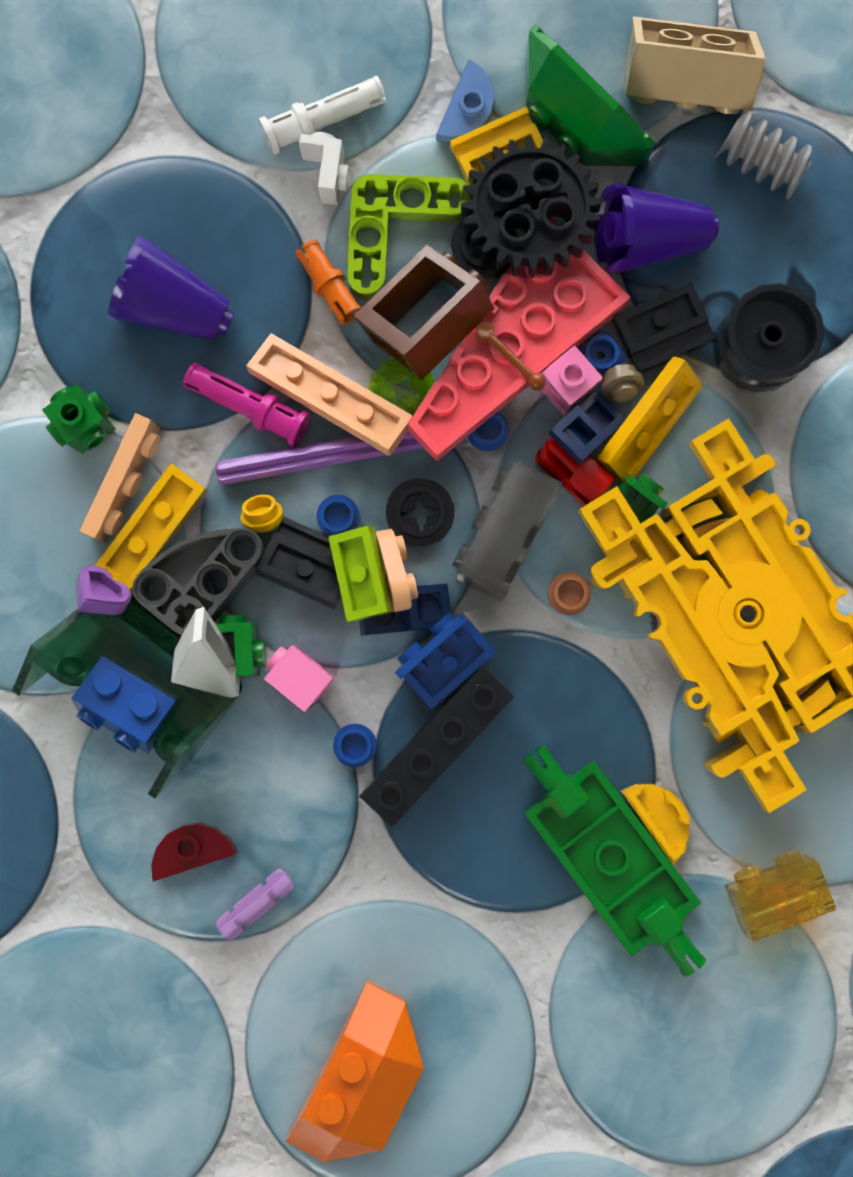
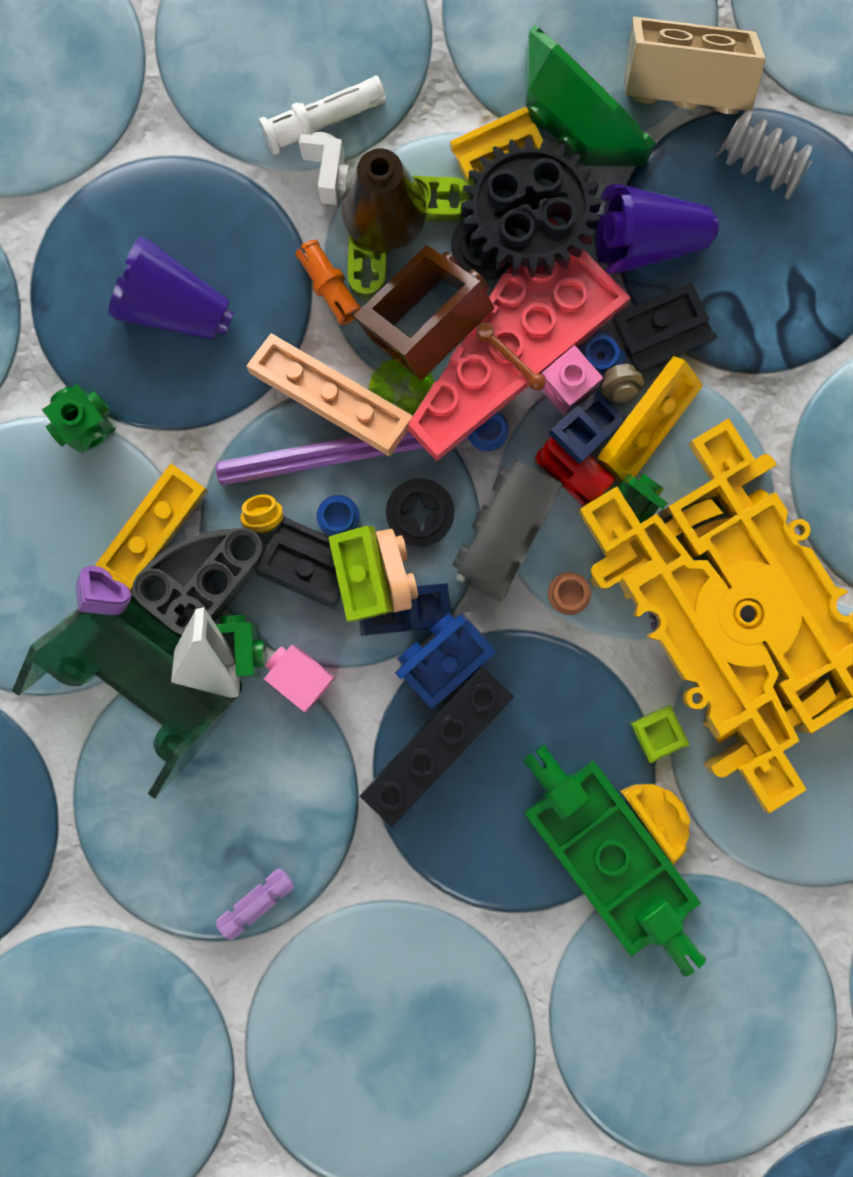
blue bracket [71,656,177,754] -> none
light nougat plate [80,413,161,543] -> none
dark red plate [151,822,238,882] -> none
dark pink pin [183,362,311,448] -> none
orange wedge [285,980,424,1162] -> none
blue plate [333,723,377,767] -> none
medium blue plate [436,60,494,143] -> none
black wheel [713,283,824,393] -> none
clear yellow brick [725,851,836,942] -> none
none -> dark brown cone [341,148,426,253]
none -> lime tile [629,705,690,763]

